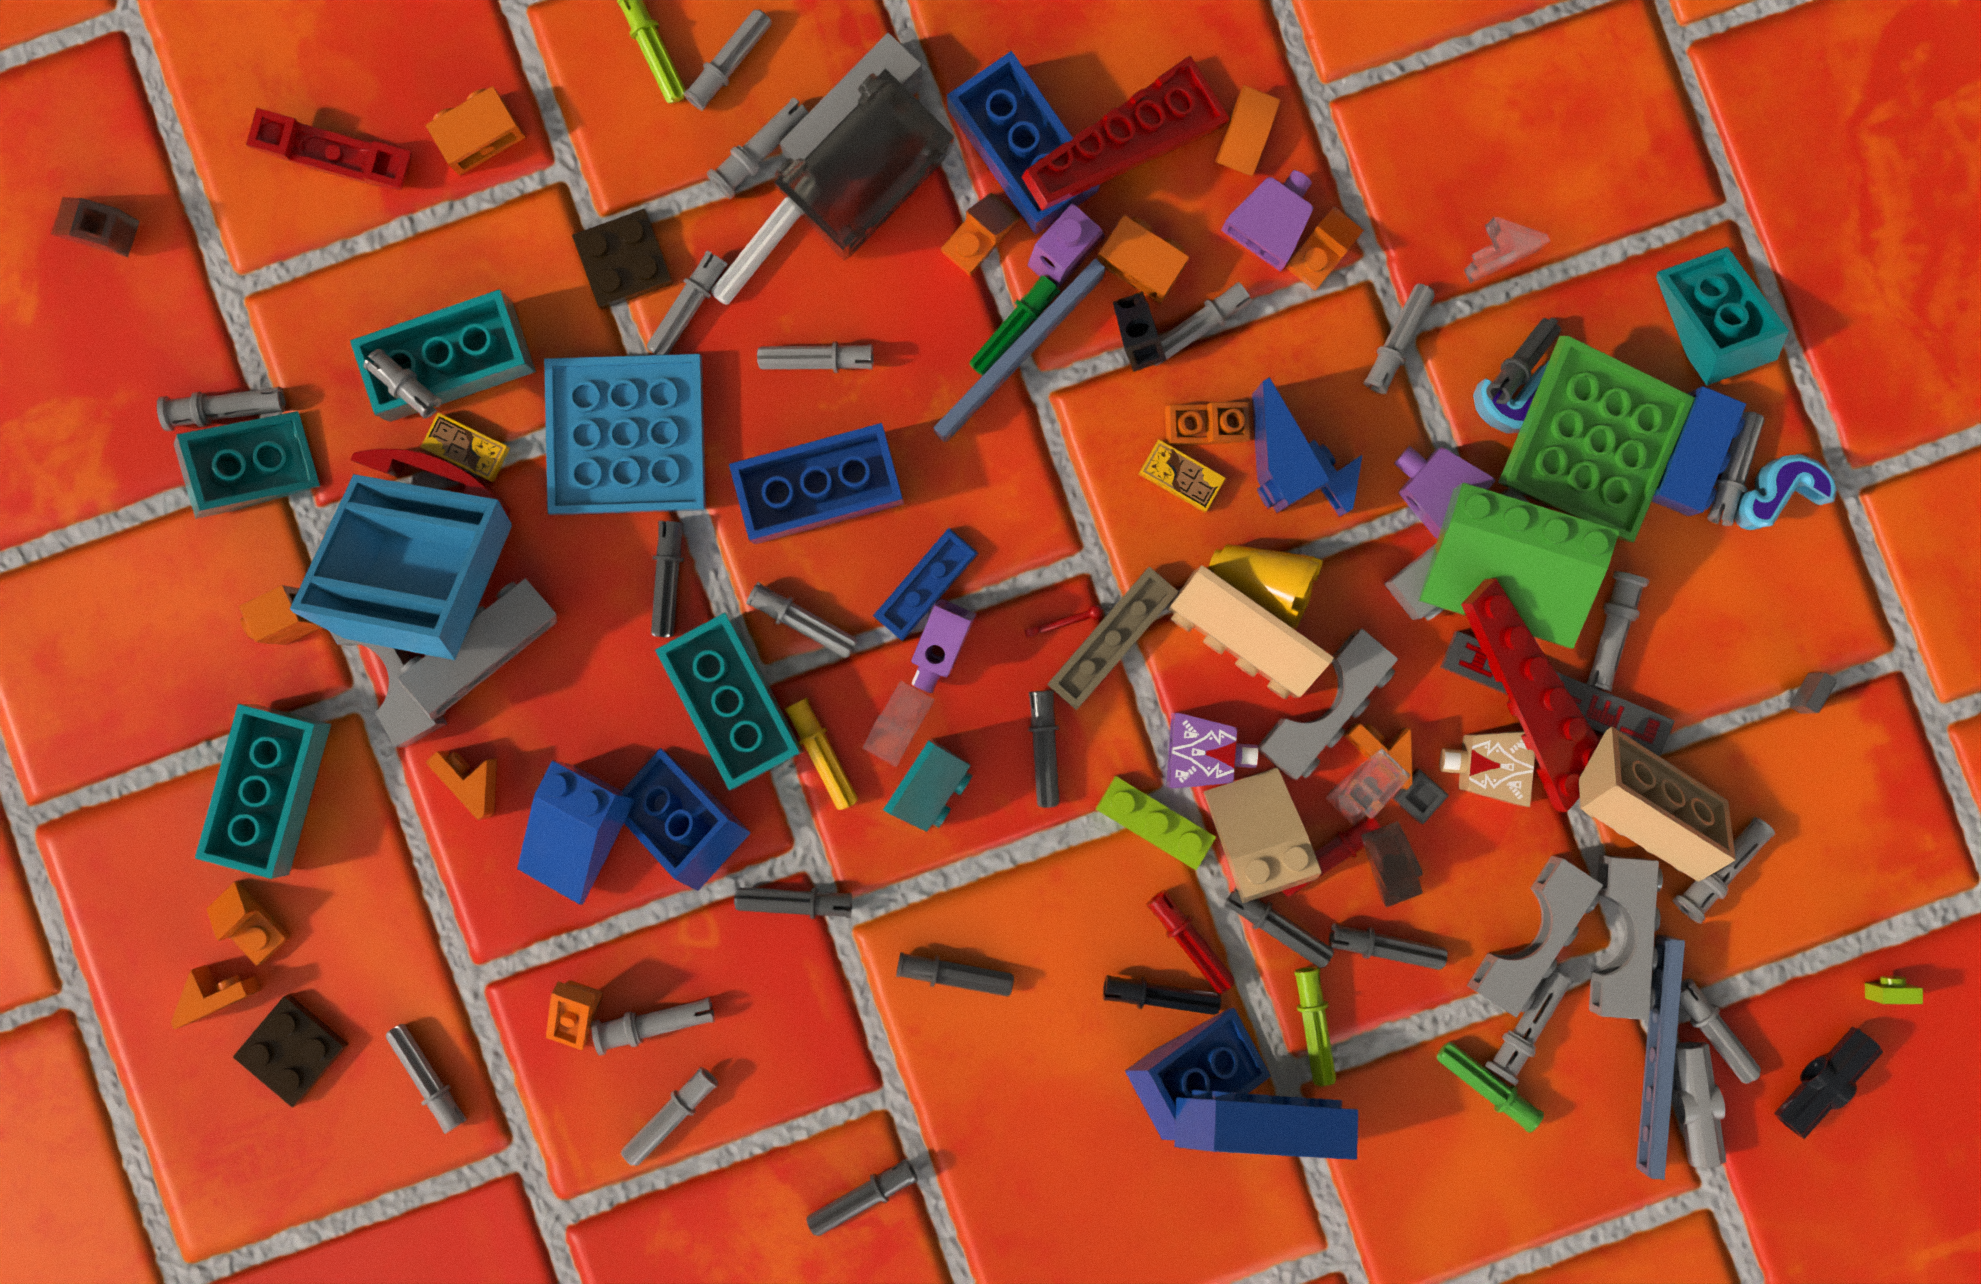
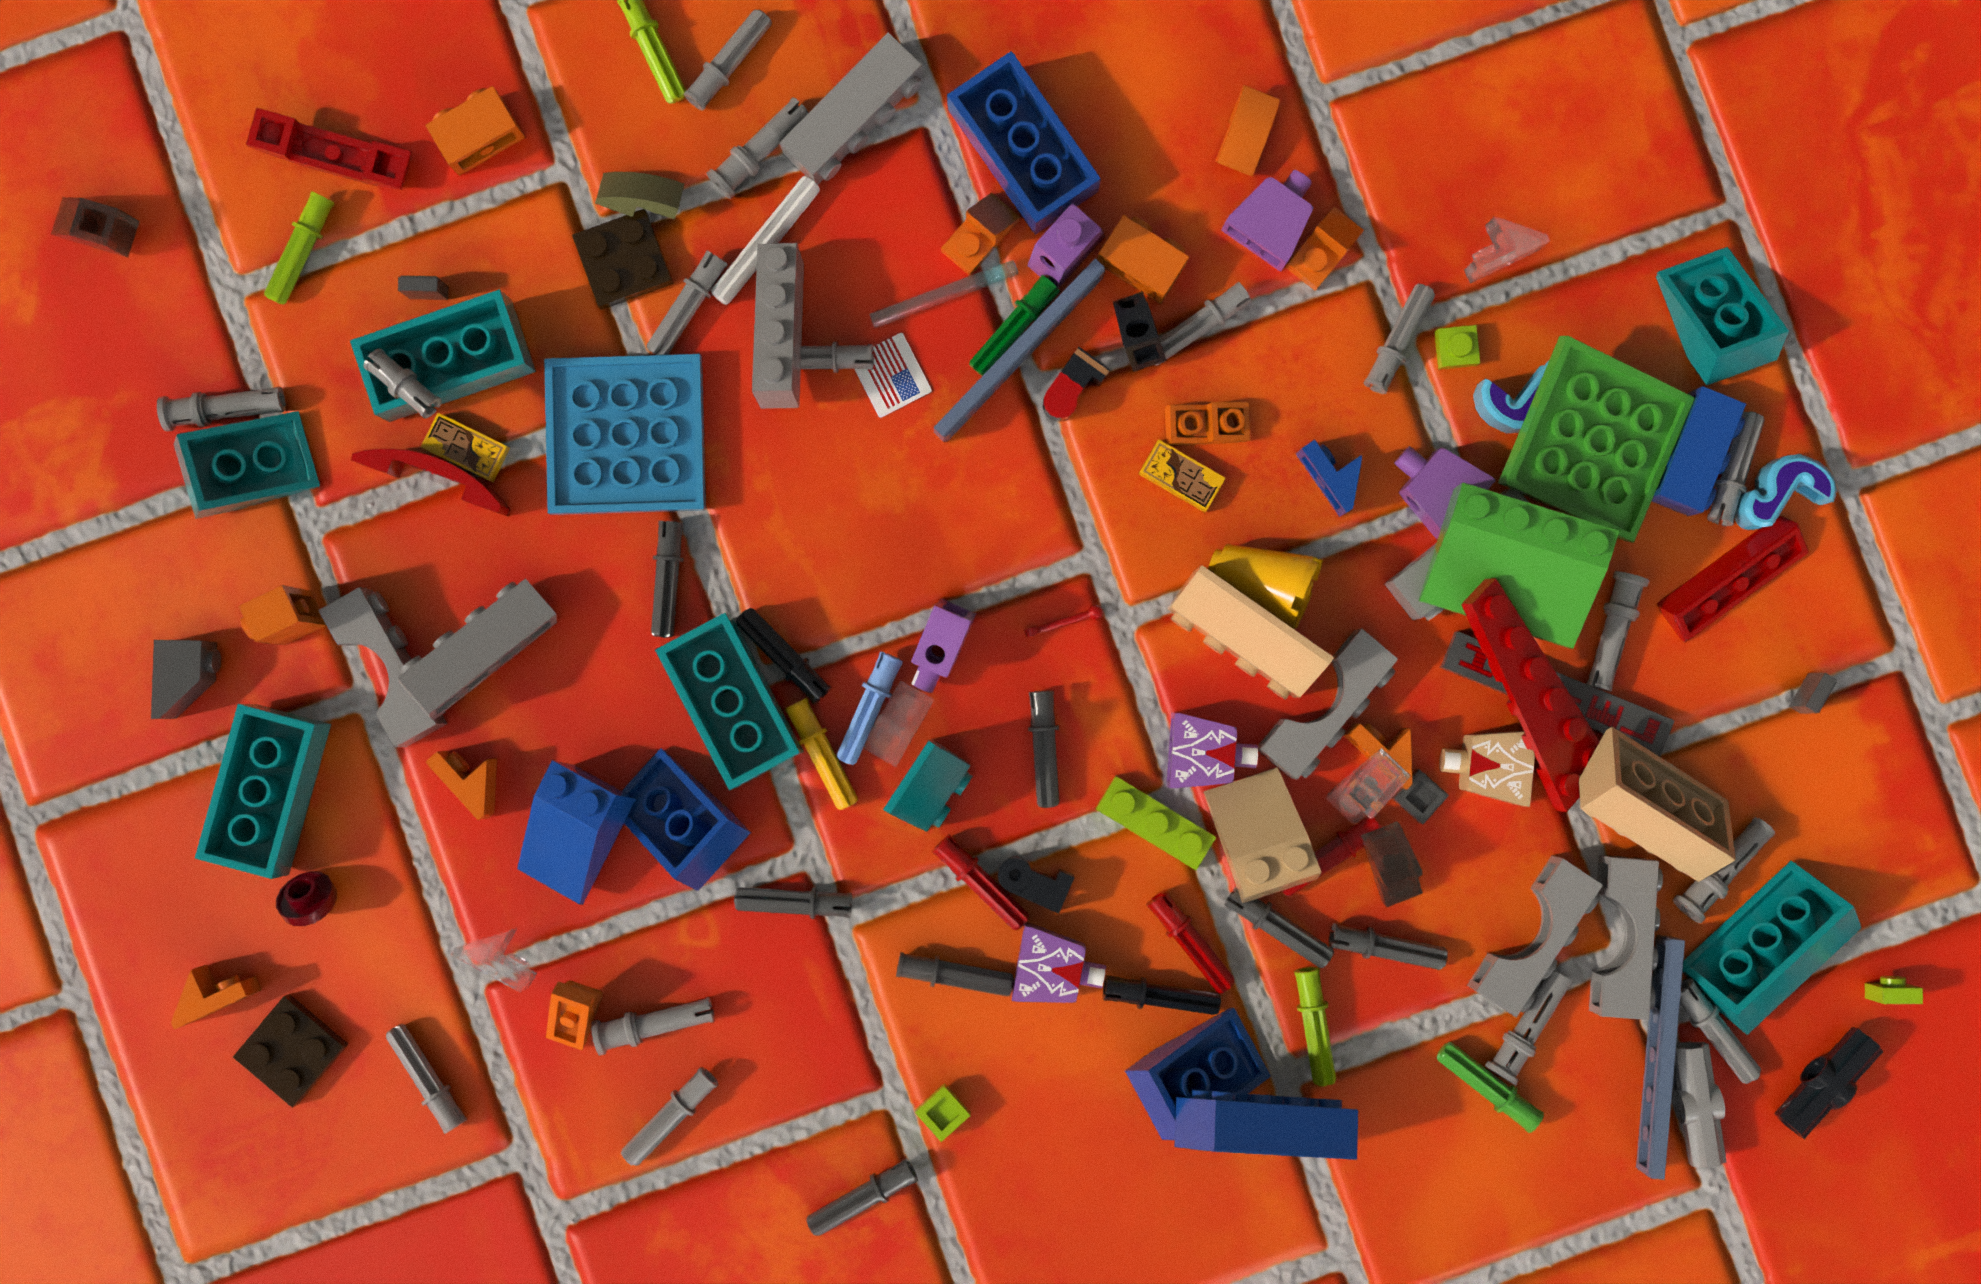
orange slope [206,881,291,966] -> none
dark azure slope [290,474,512,660] -> none
blue brick [729,423,904,544] -> none
light grey axle [746,582,857,657] -> none
clear smoke windscreen [774,68,954,261] -> none
blue tile [873,528,978,641] -> none
red wing [1022,56,1230,211] -> none
dark tan plate [1047,567,1178,710] -> none
blue slope [1252,377,1330,513] -> none
dark grey axle [1486,317,1561,404] -> none
none -> dark grey slope [151,640,221,719]
none -> lime axle [264,191,335,305]
none -> dark red plate [276,871,337,926]
none -> dark grey tile [398,275,449,300]
none -> clear slope [451,928,537,993]
none -> olive slope [595,172,684,219]
none -> black axle [736,608,832,705]
none -> light grey brick [752,243,804,409]
none -> light blue axle [837,651,903,765]
none -> sticker [855,333,932,418]
none -> clear light blue bar [869,260,1019,328]
none -> lime plate [915,1083,971,1142]
none -> red axle [932,834,1029,930]
none -> black leg [998,856,1075,913]
none -> medium lavender torso [1011,922,1106,1003]
none -> leg [1042,347,1110,422]
none -> lime plate [1434,325,1480,370]
none -> red slope [1657,515,1809,642]
none -> teal slope [1682,861,1862,1035]

